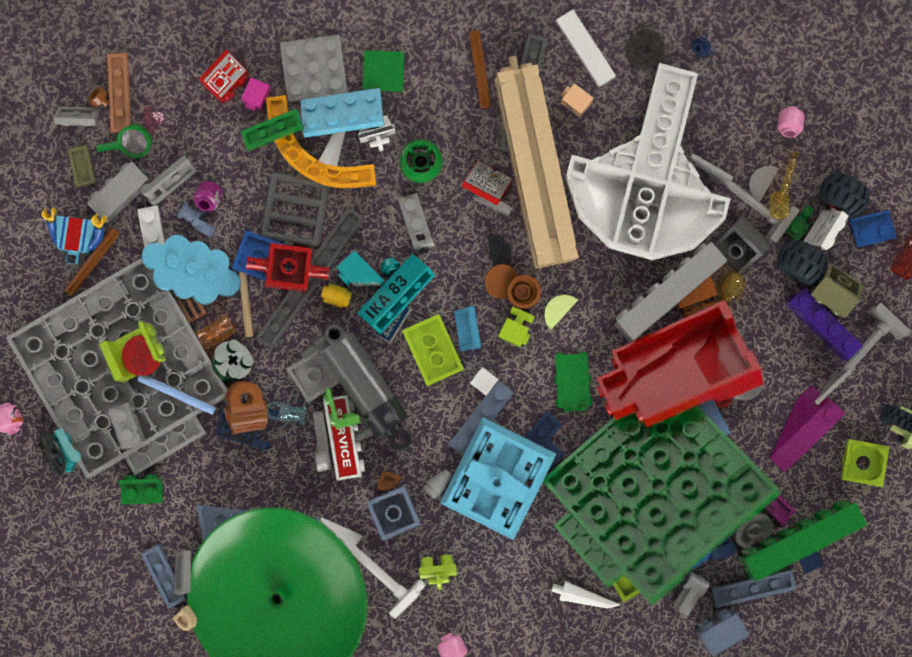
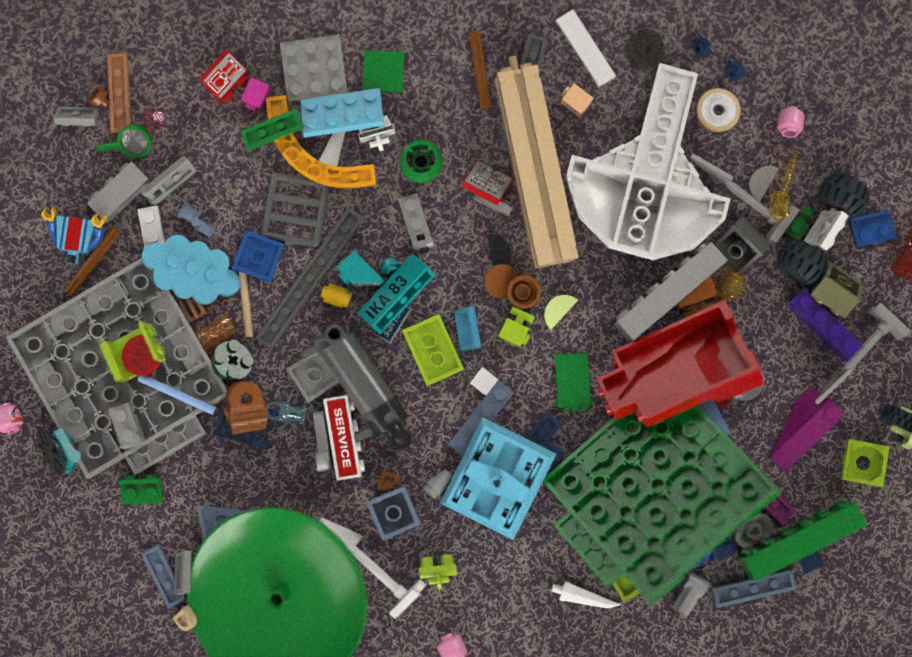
olive tile [67,144,97,188] -> none
magenta head [193,181,223,211] -> none
red brick [246,243,329,292] -> none
bright green bracket [323,388,361,429] -> none
sand blue brick [694,608,750,657] -> none
none -> wheel [696,88,740,132]
none -> dark blue plate [724,57,747,80]

